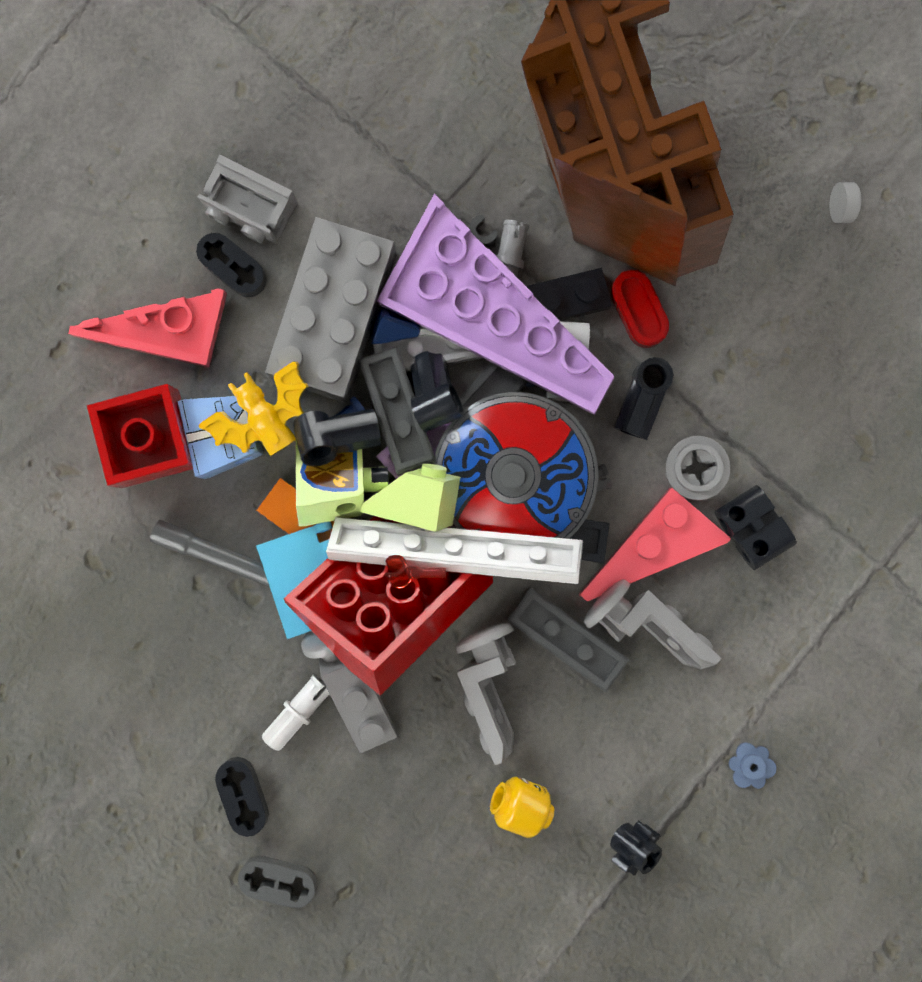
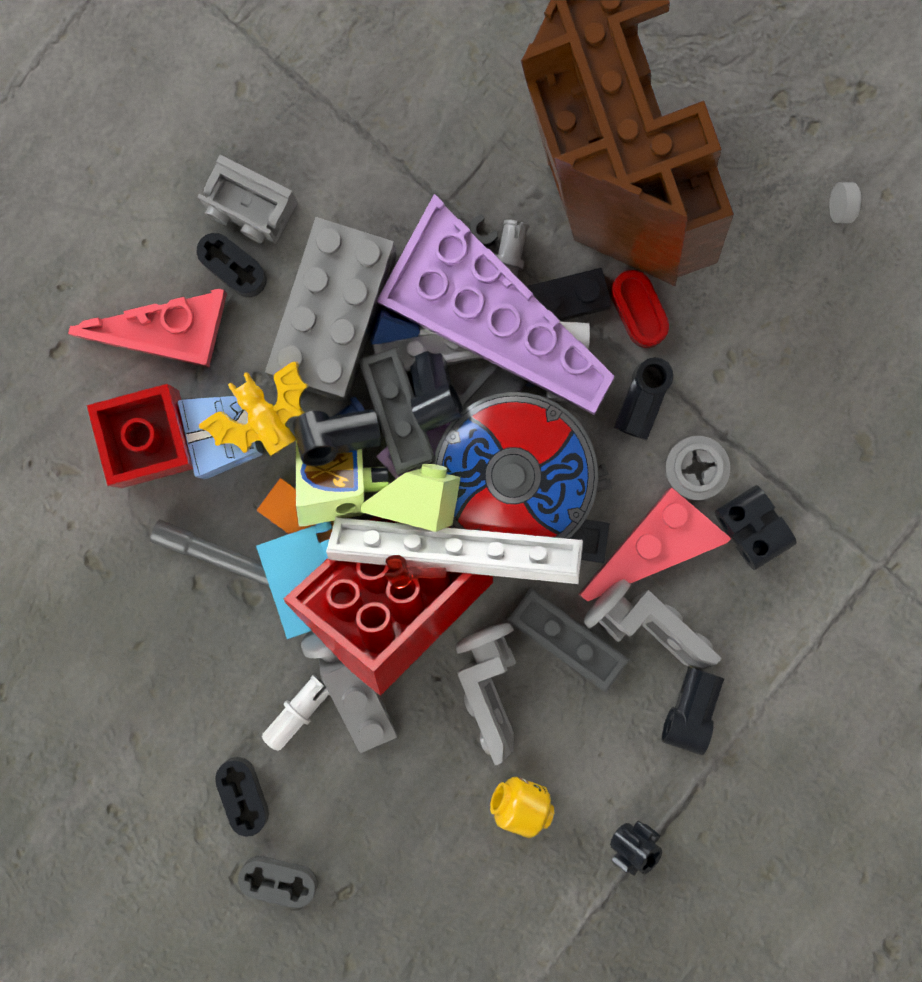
sand blue plant [728,742,776,789] -> none
none -> black piece [661,666,724,755]

